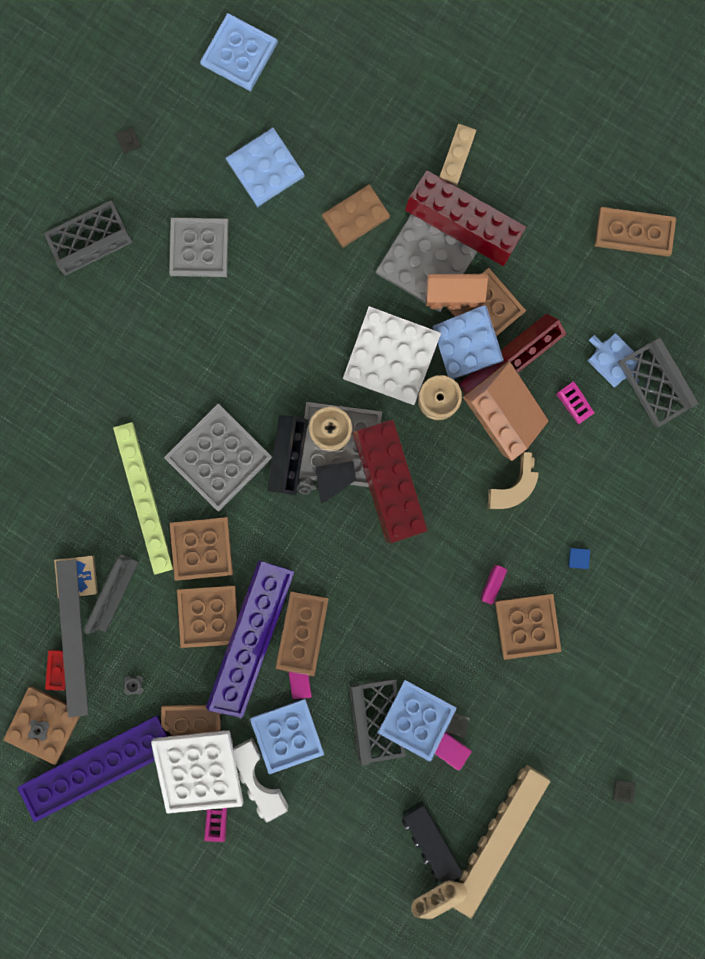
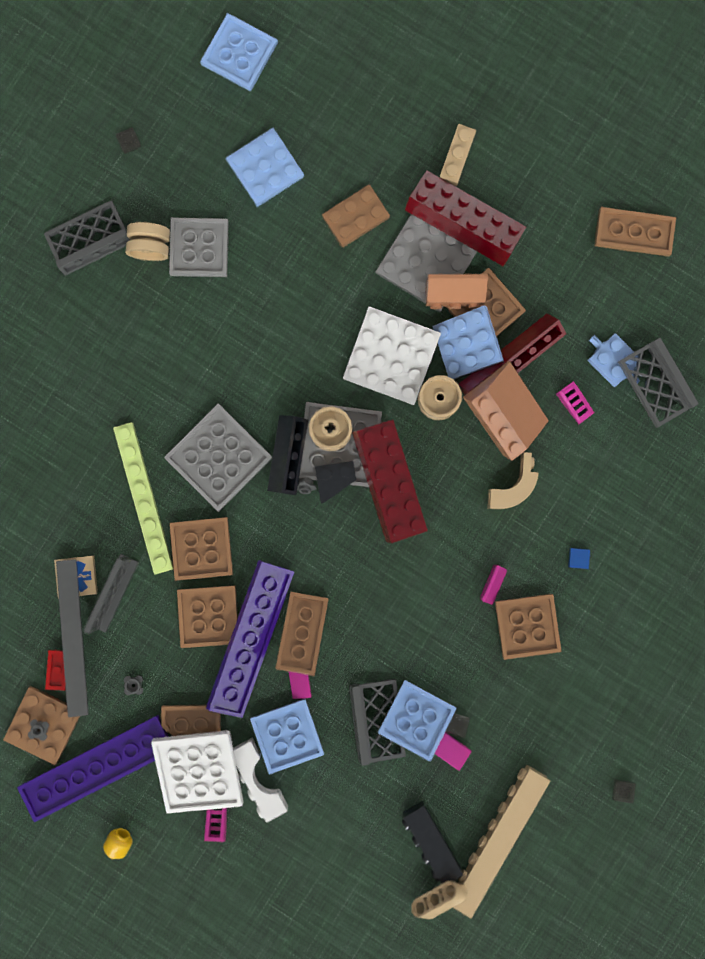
none -> yellow head [103,828,132,859]
none -> tan wheel [126,222,170,261]

